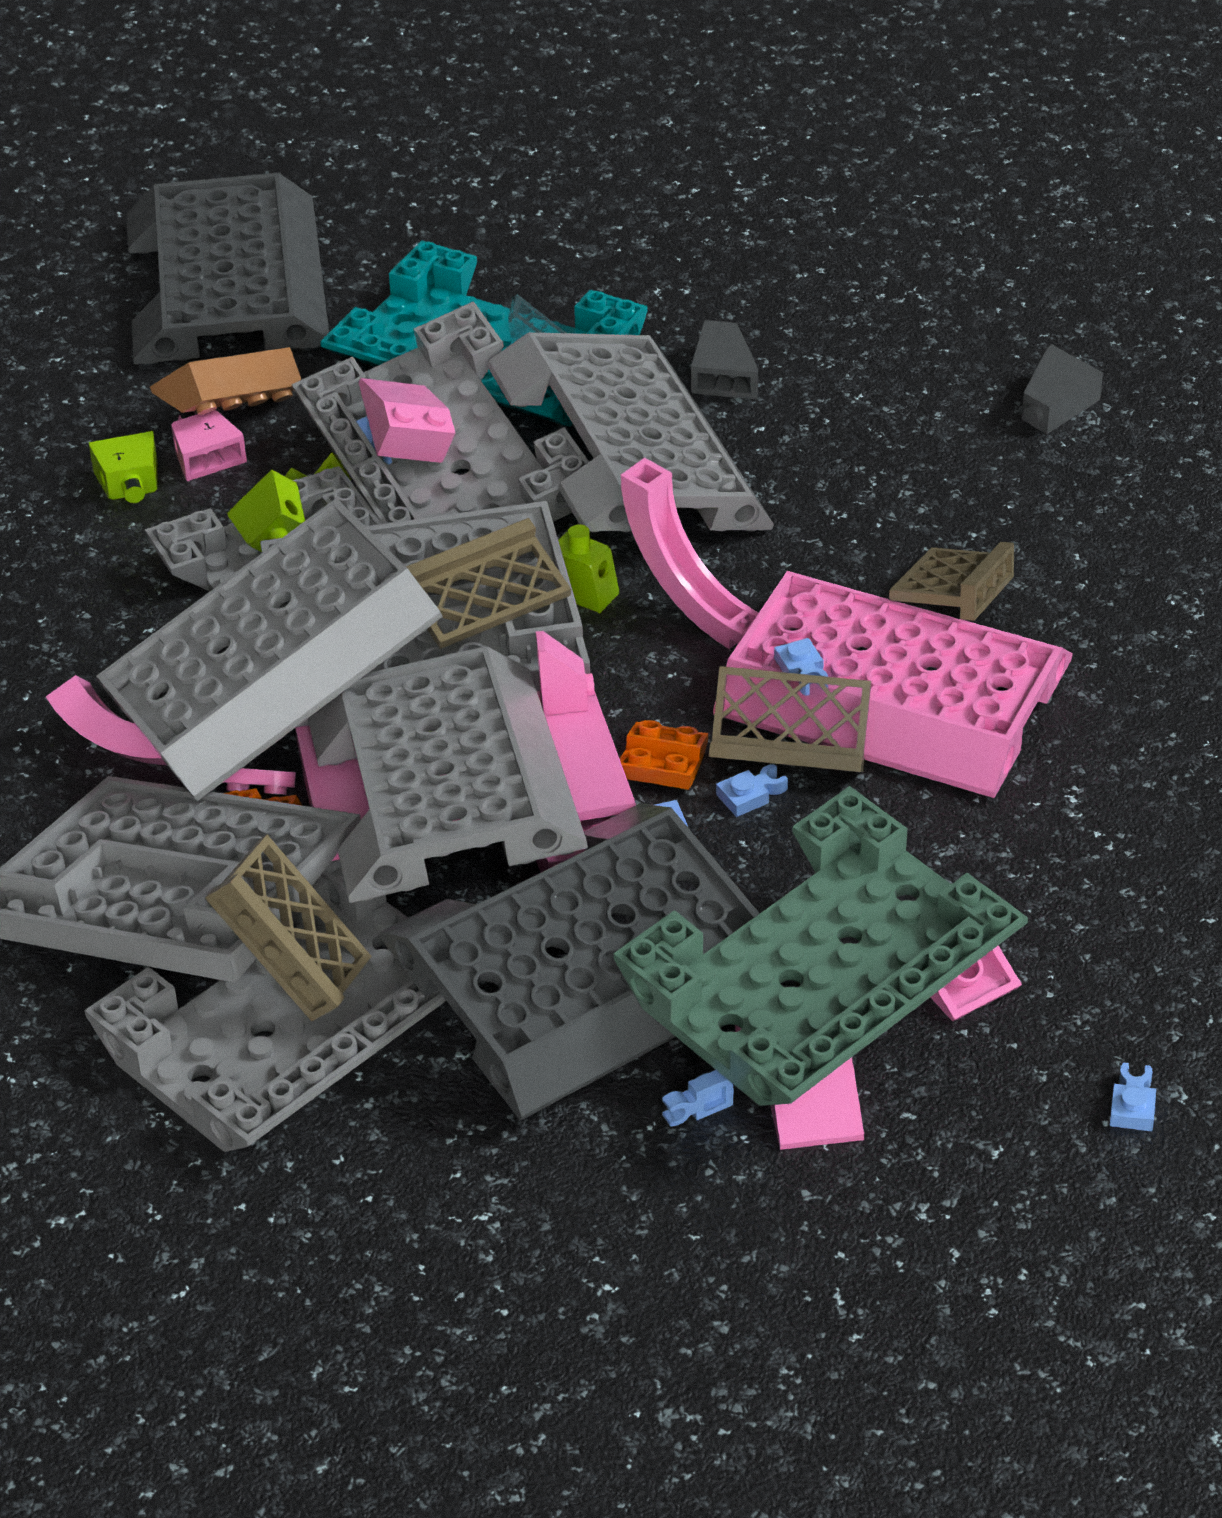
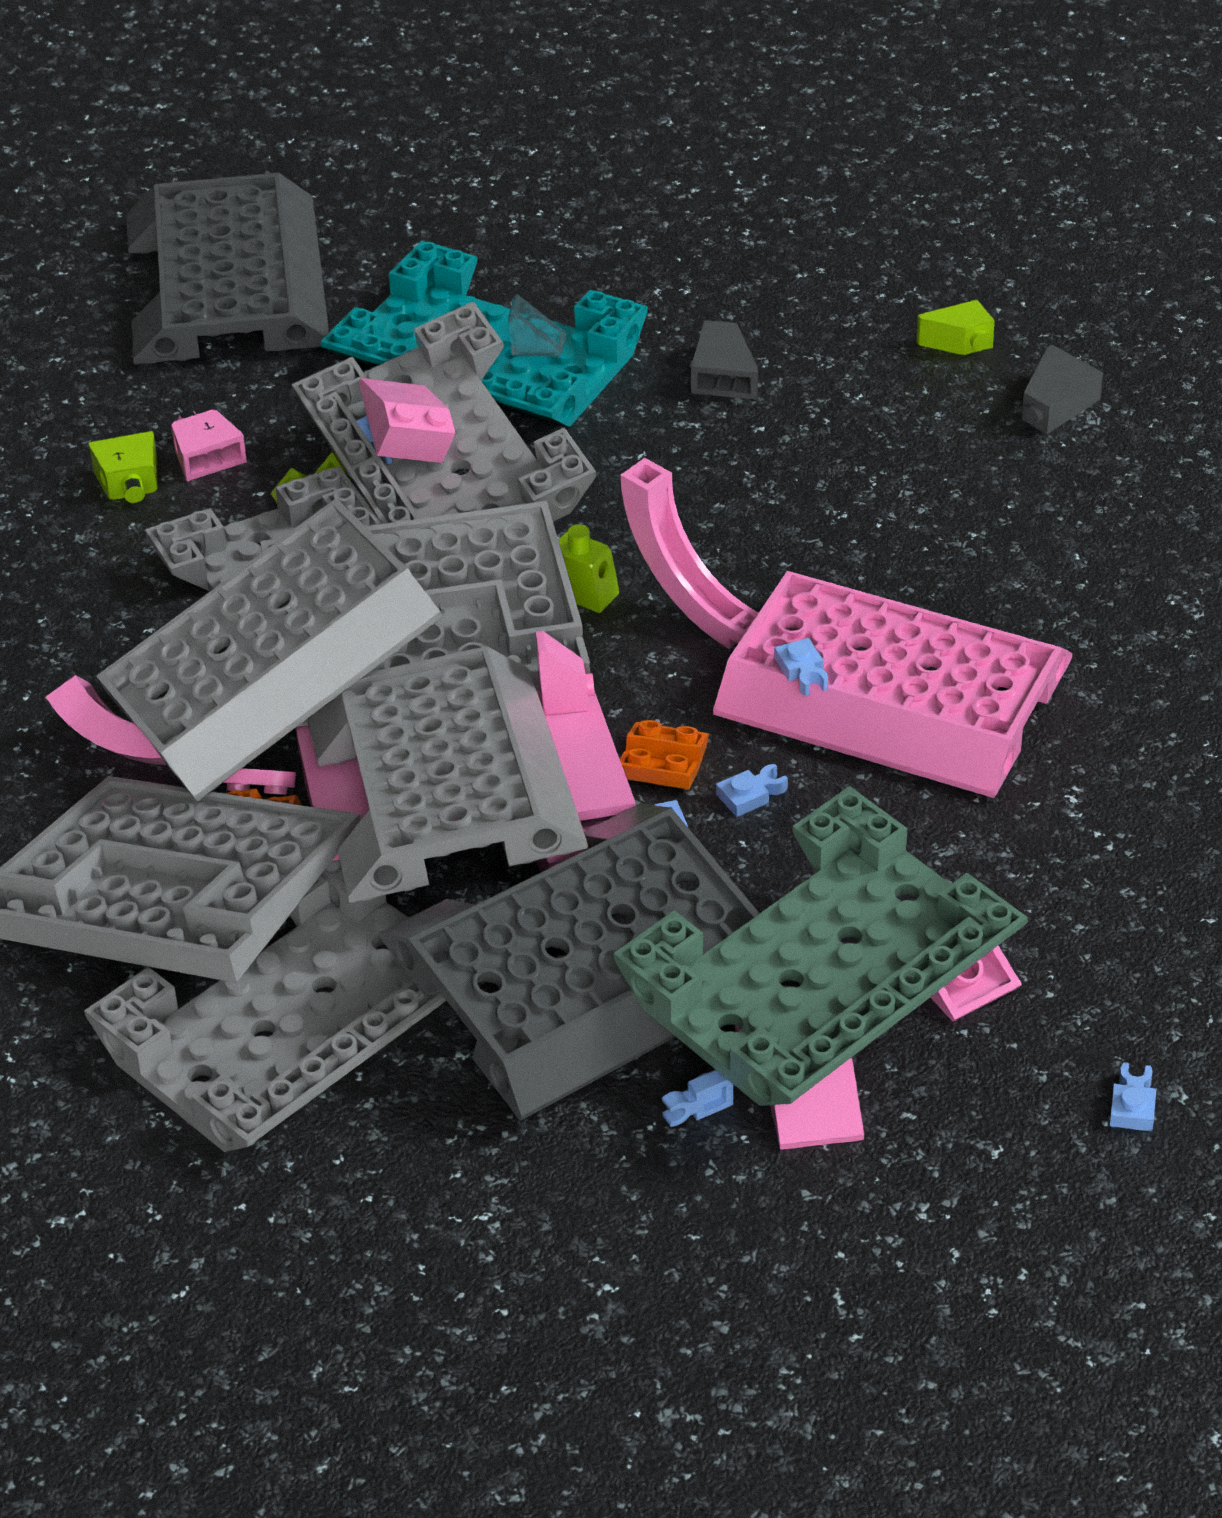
medium nougat slope [150,347,302,415] -> none
dark tan fence [205,834,372,1021] -> none
lime torso [227,470,305,552] -> none
dark tan fence [406,518,571,649] -> none
light grey slope [487,332,774,532] -> none
dark tan fence [709,666,871,772] -> none
dark tan fence [889,542,1014,621] -> none
none -> lime slope [916,300,995,355]

